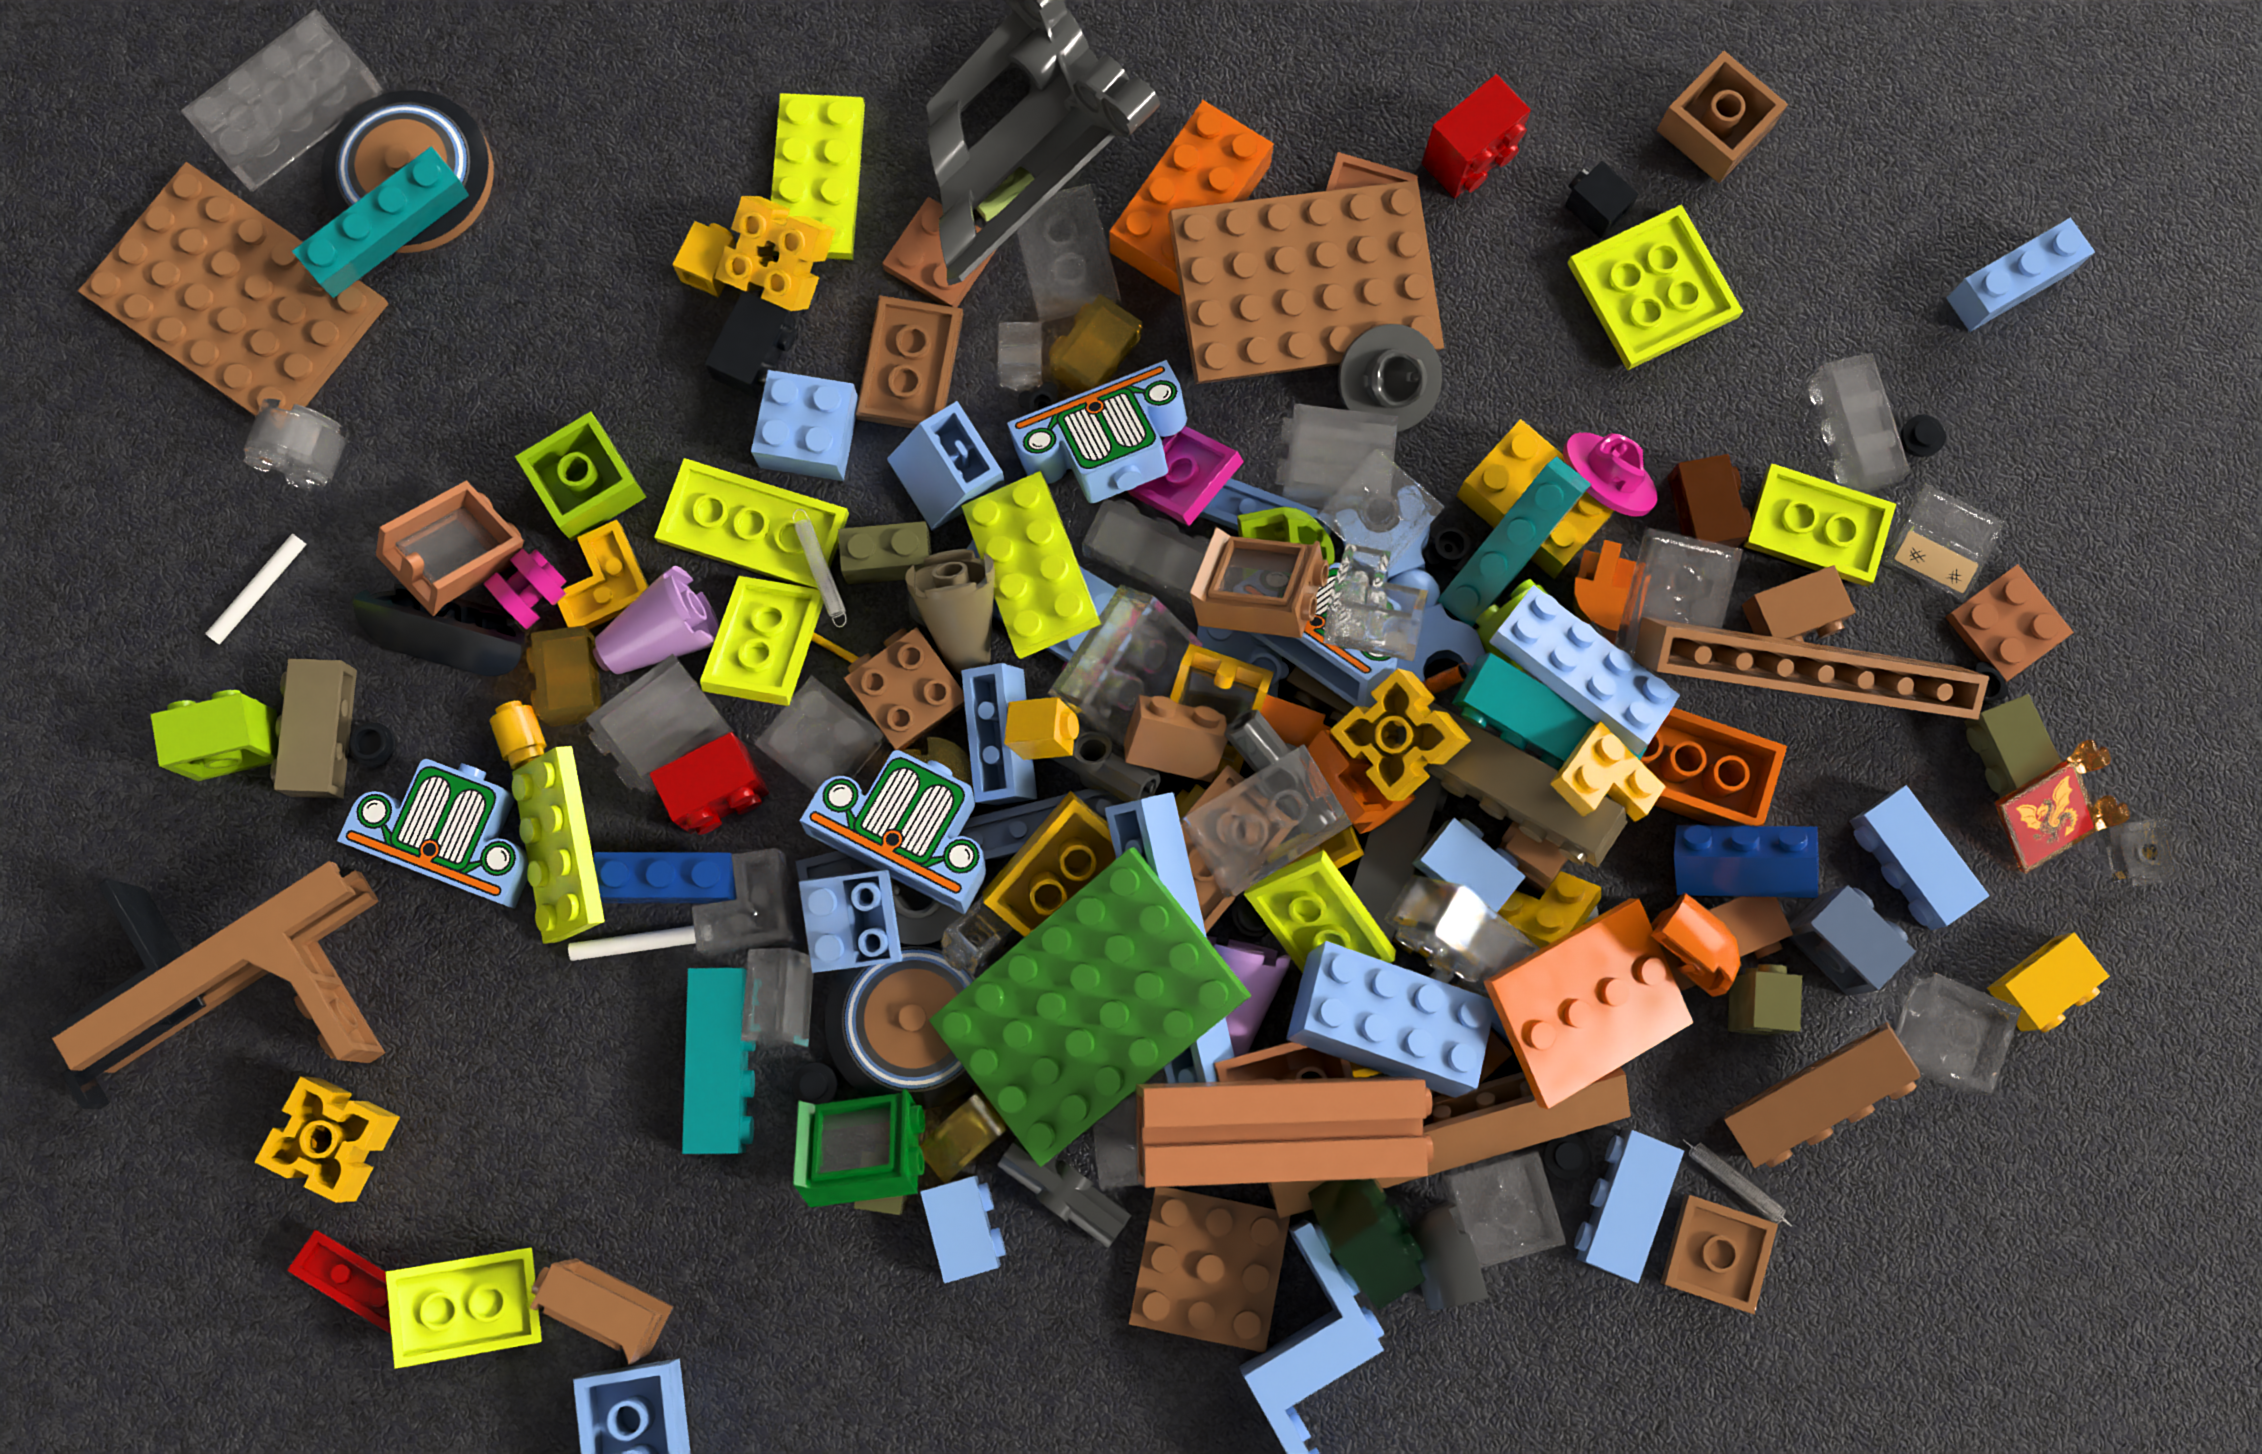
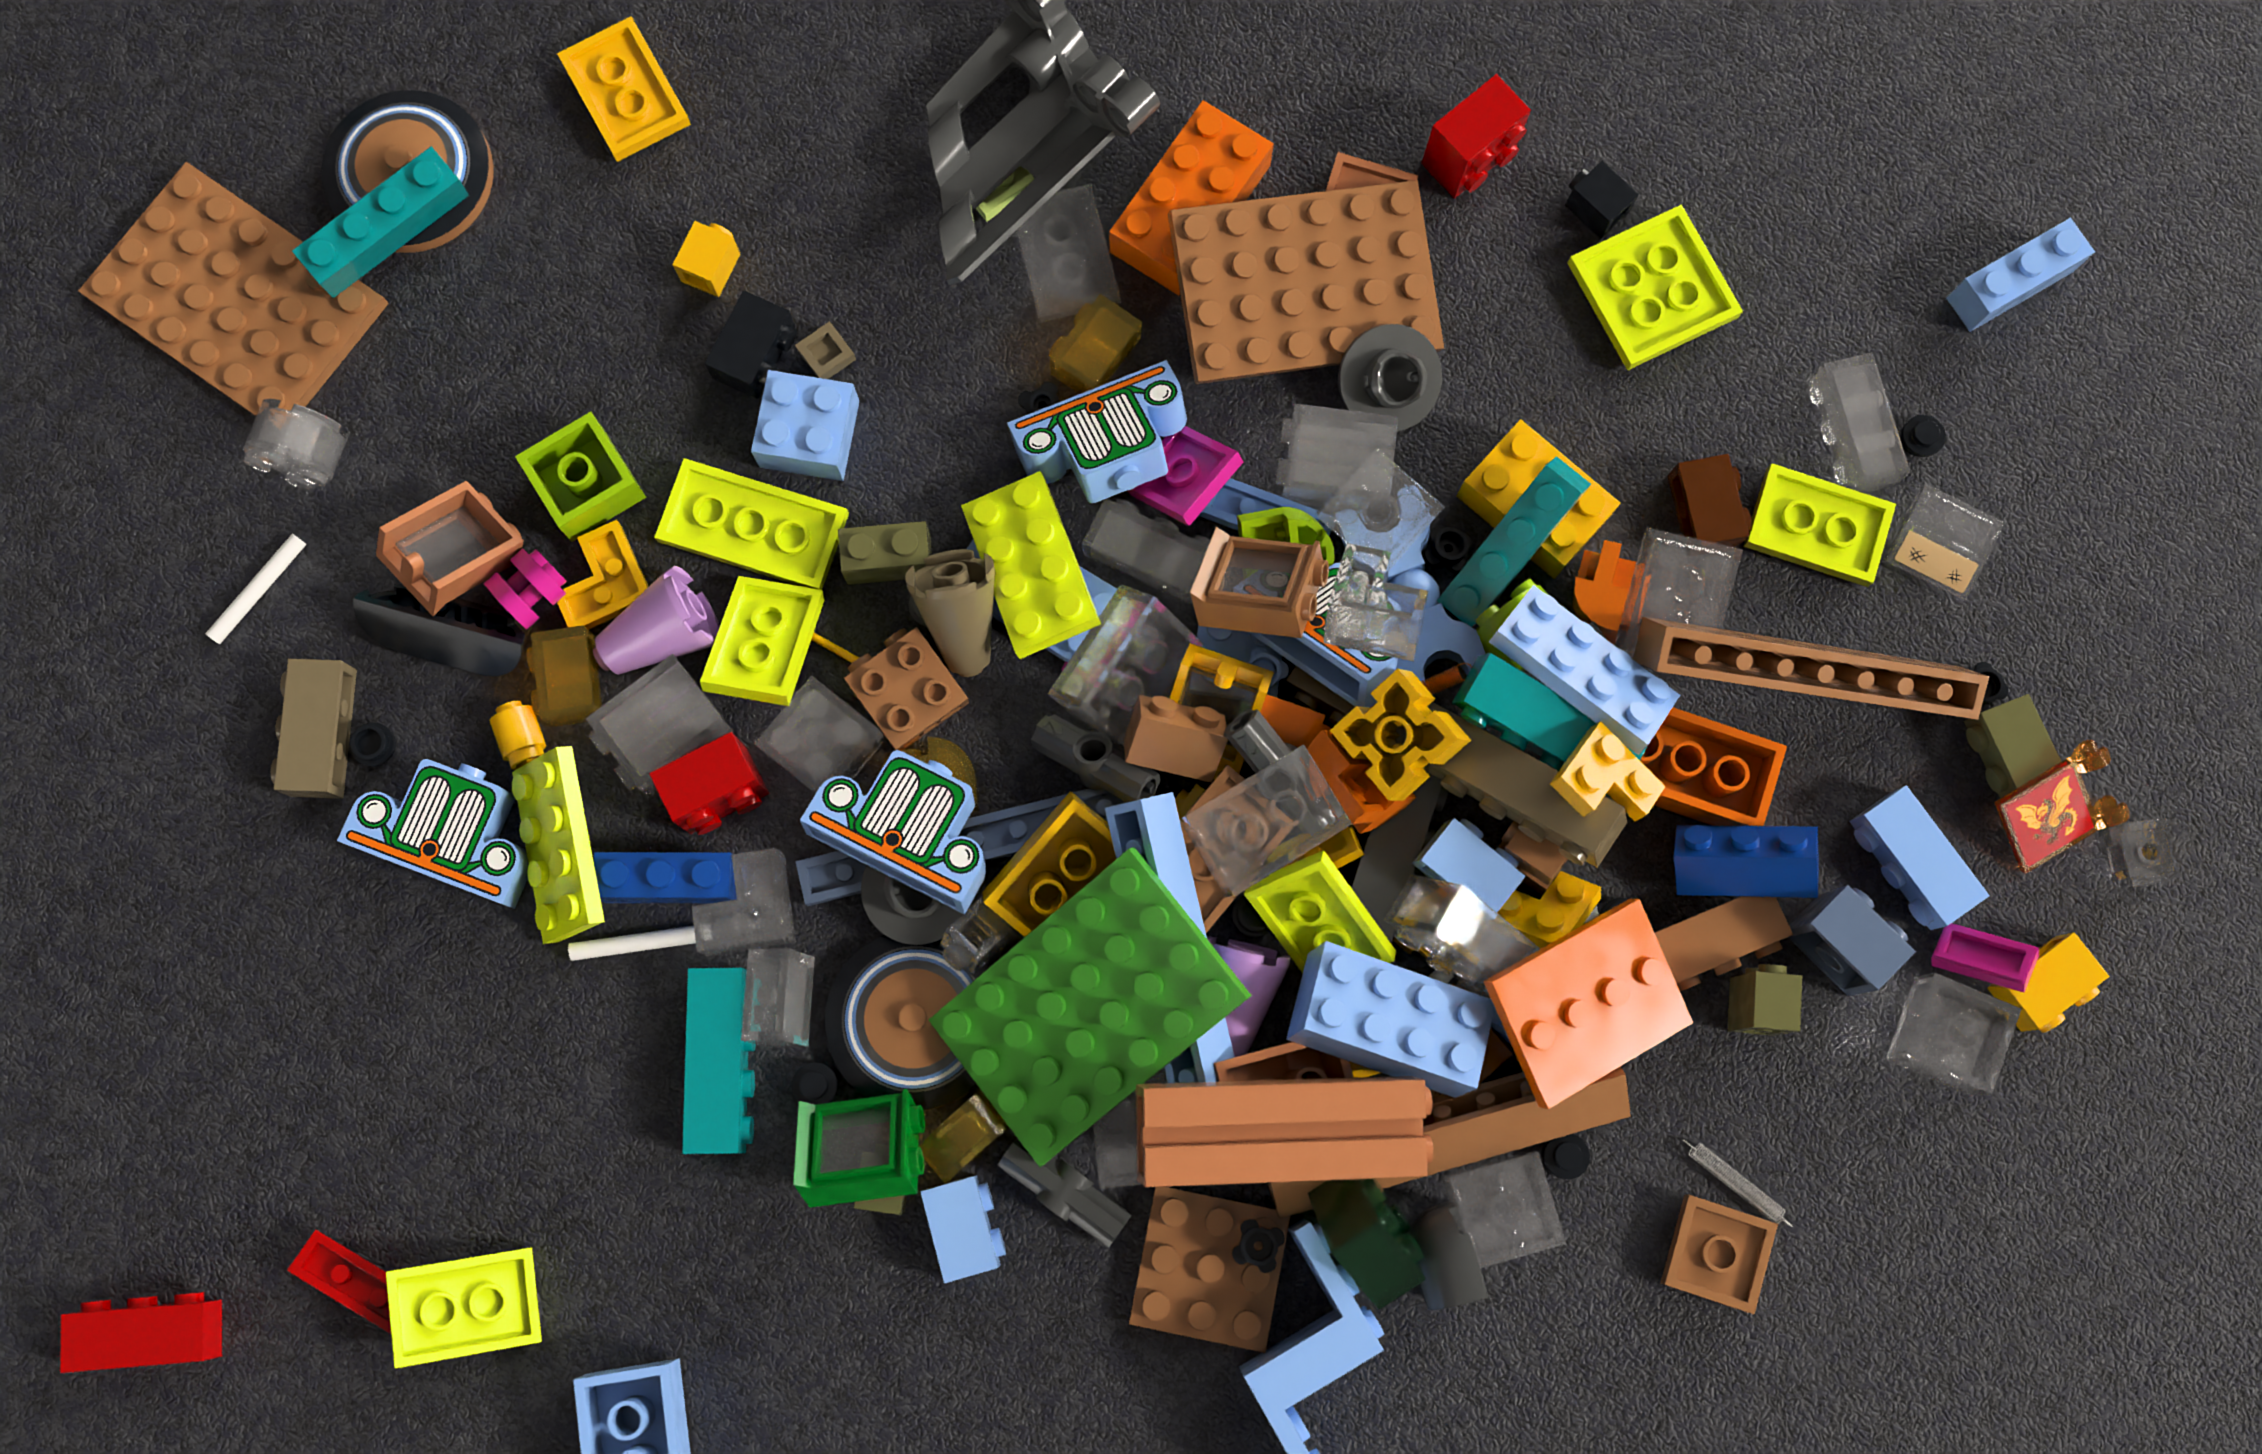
medium nougat piece [48,861,385,1109] -> none
lime brick [151,690,279,781] -> none
clear brick [181,9,384,192] -> none
yellow brick [255,1076,400,1203] -> none
medium nougat window [530,1258,674,1364] -> none
yellow brick [715,196,836,311] -> none
neon yellow plate [771,93,865,260] -> none
white piece [793,509,846,627] -> none
light blue slope [799,869,902,973] -> none
medium nougat tile [855,295,963,429] -> none
nougat plate [882,197,997,308] -> none
light blue slope [887,401,1005,531] -> none
light blue brick [961,663,1037,806] -> none
clear brick [998,322,1043,391] -> none
yellow brick [1004,697,1079,760] -> none
dark pink piece [1563,432,1657,516] -> none
light blue brick [1574,1130,1684,1283] -> none
orange brick [1651,892,1740,997] -> none
medium nougat brick [1656,51,1788,183] -> none
medium nougat brick [1724,1022,1921,1168] -> none
medium nougat brick [1742,565,1856,642] -> none
nougat plate [1945,564,2074,683] -> none
none -> red brick [60,1292,222,1373]
none -> yellow plate [557,16,691,162]
none -> dark tan plate [795,321,856,379]
none -> black plate [1232,1219,1285,1273]
none -> dark pink tile [1931,923,2039,993]

